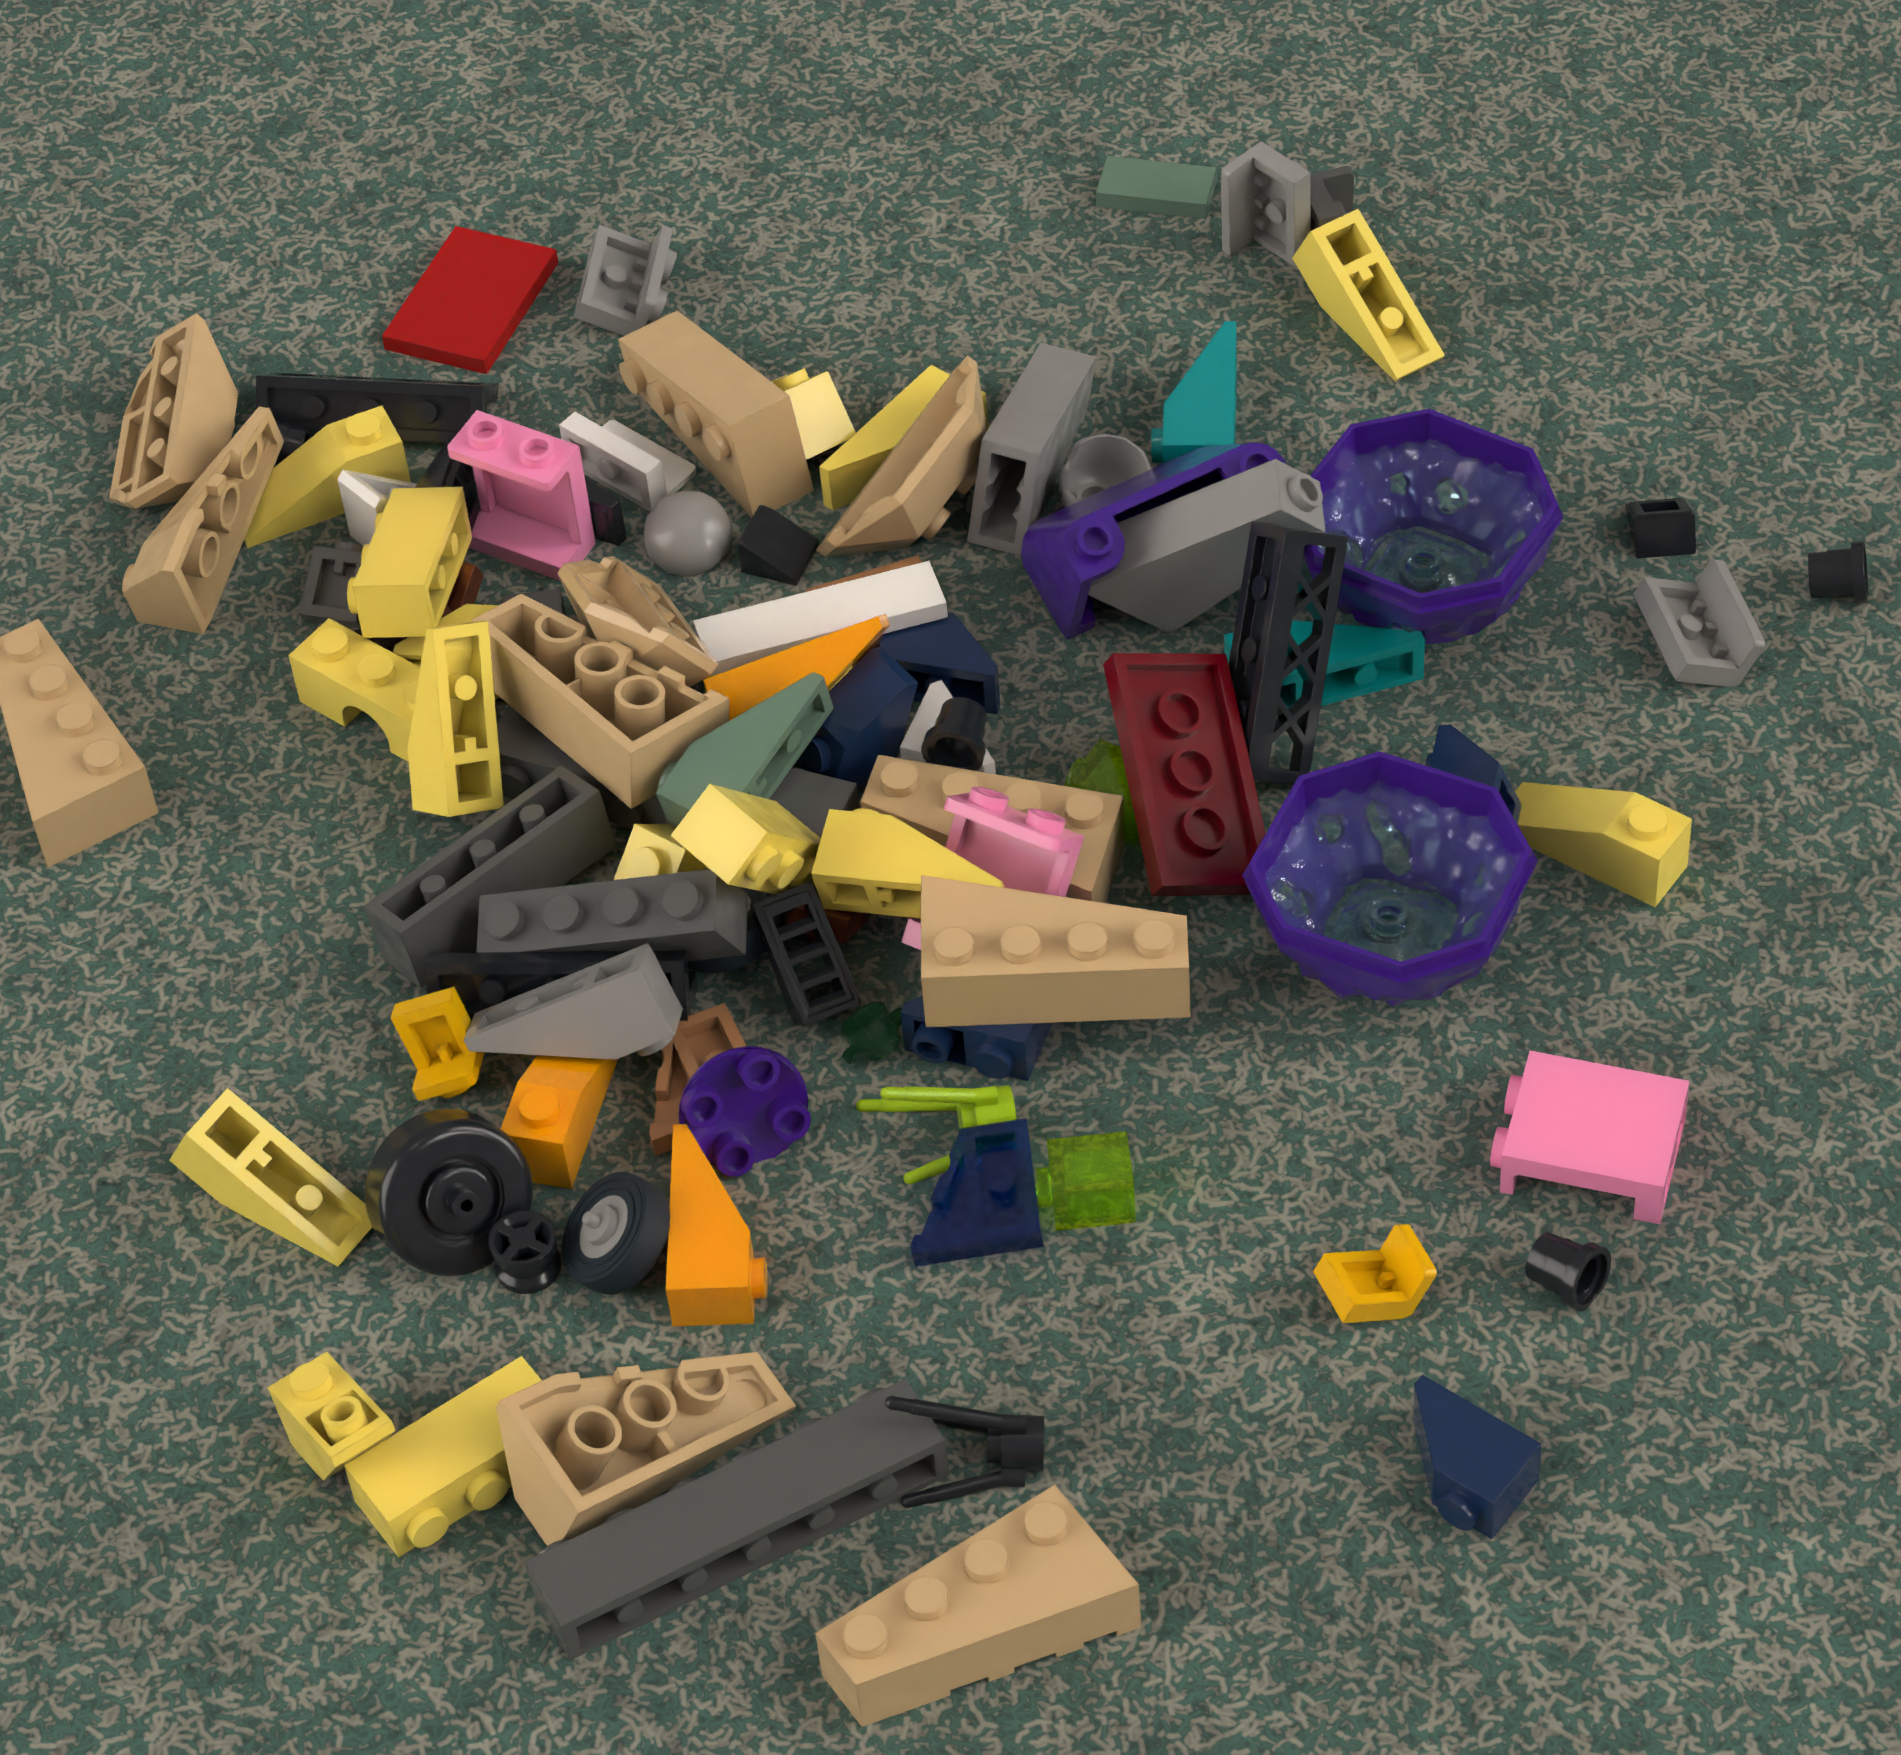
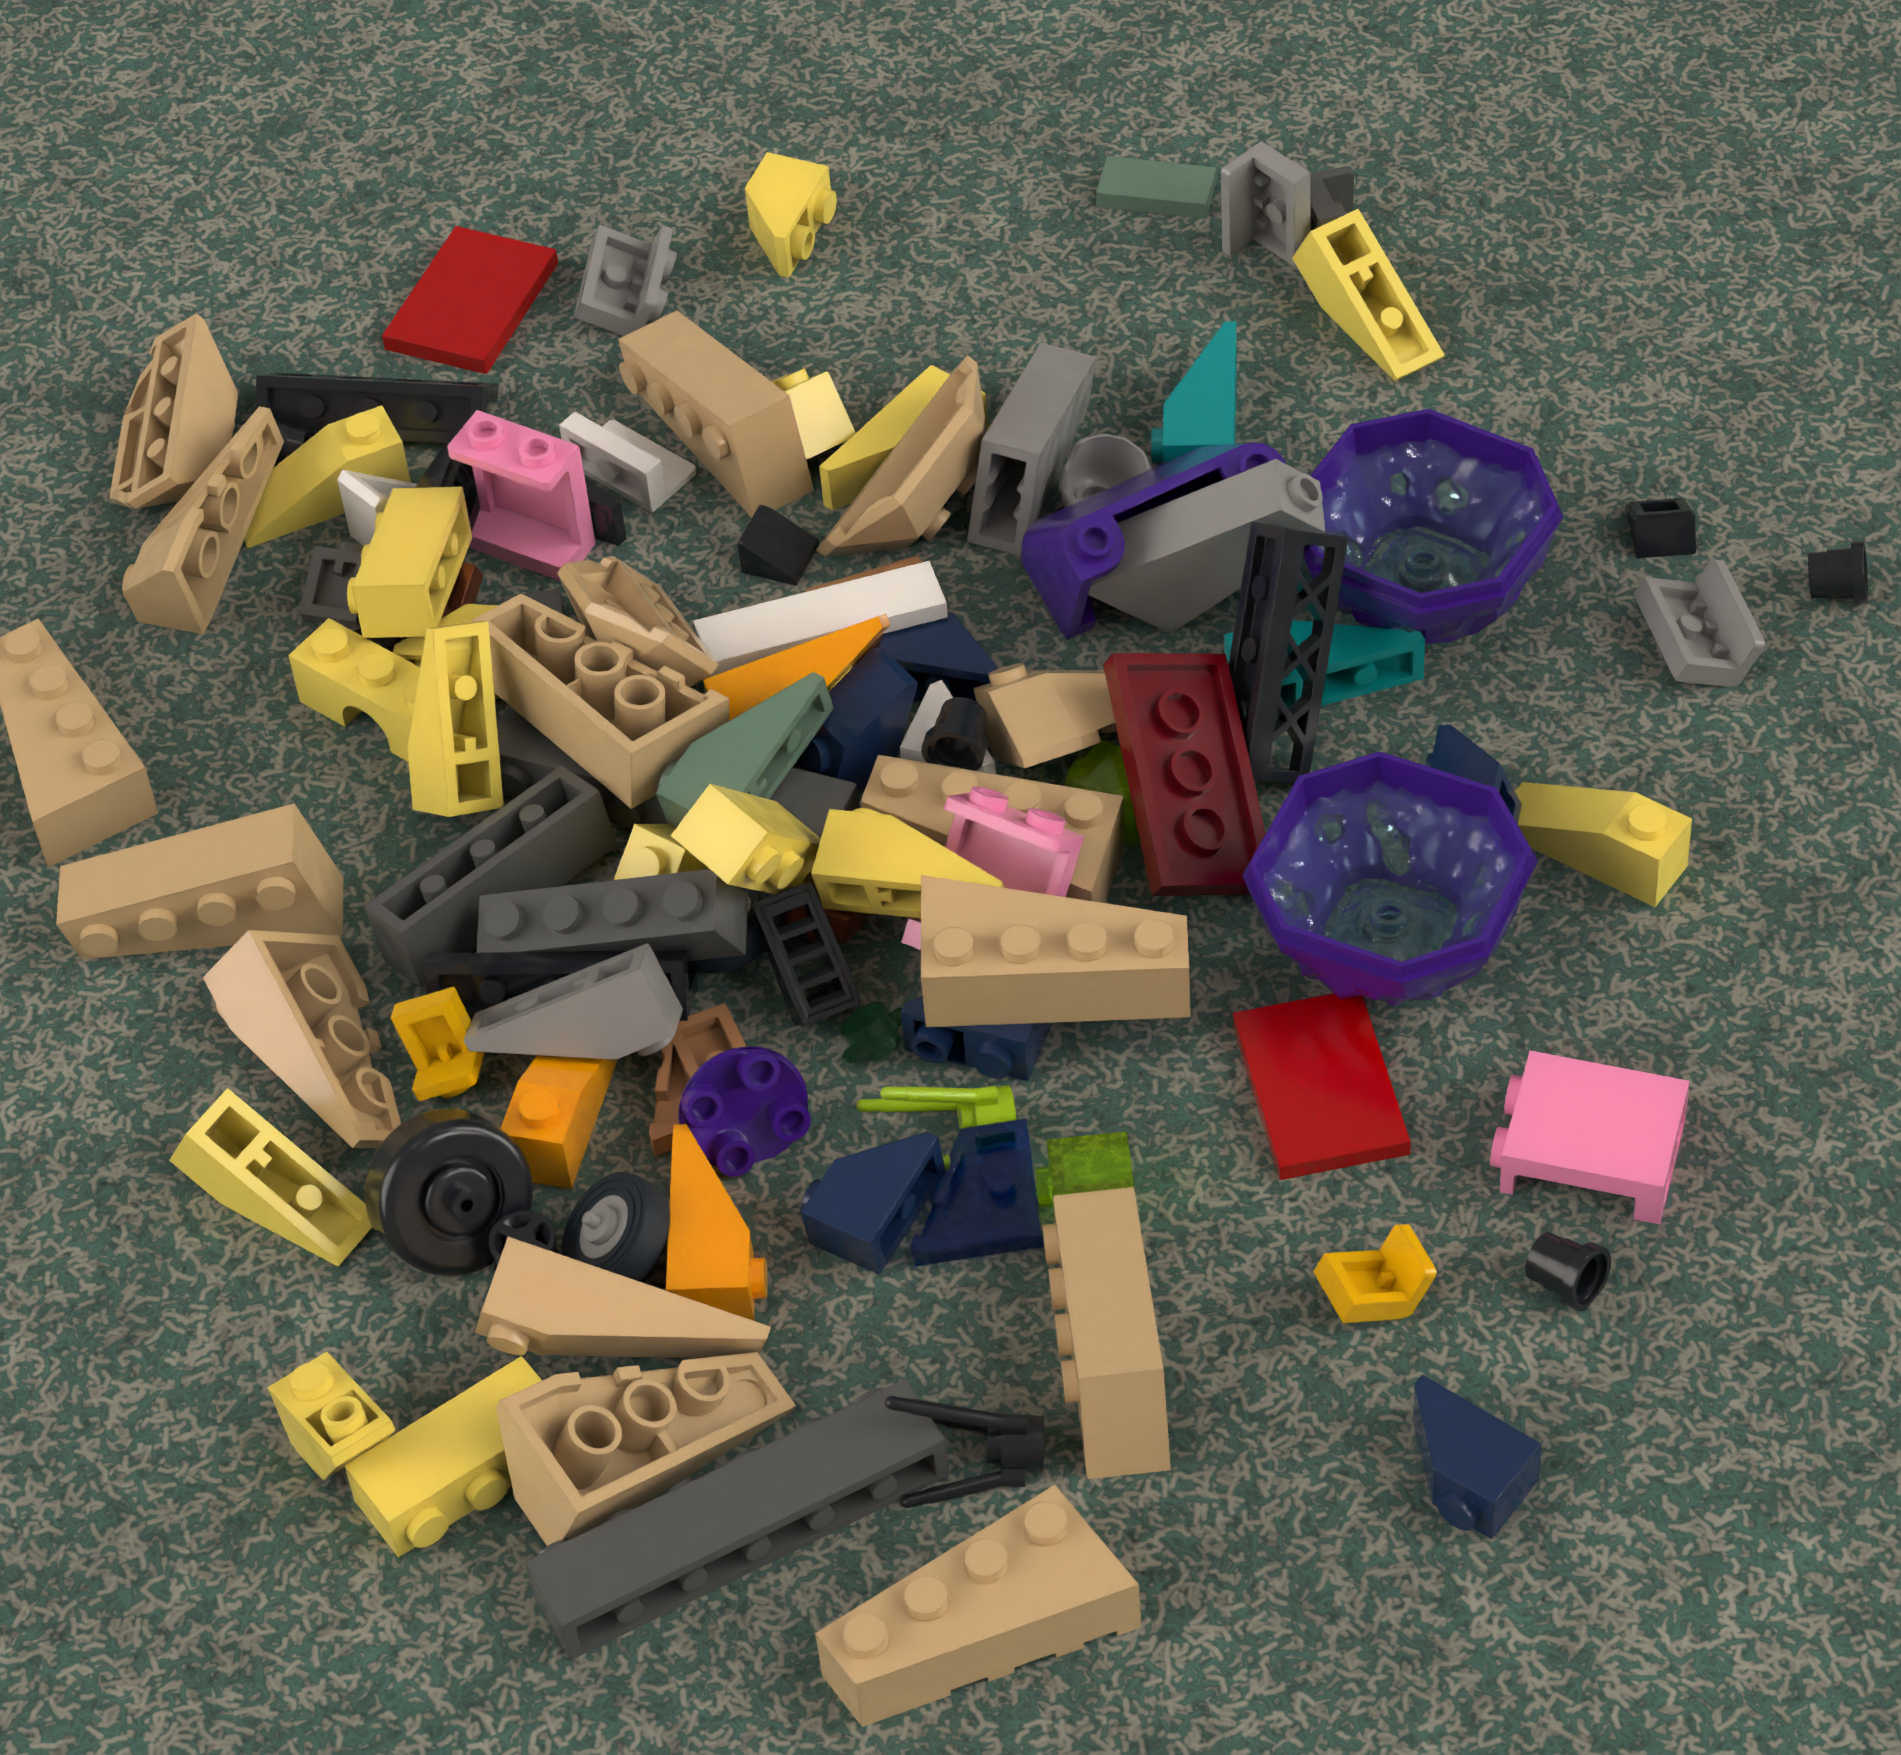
light grey hair [643,490,732,577] -> none
none -> tan wedge [56,803,344,959]
none -> tan wedge [203,930,401,1148]
none -> tan wedge [475,1237,771,1358]
none -> light yellow slope [745,152,837,278]
none -> dark blue slope [800,1132,946,1274]
none -> tan wedge [973,663,1117,768]
none -> tan wedge [1042,1187,1171,1479]
none -> red tile [1233,993,1411,1180]

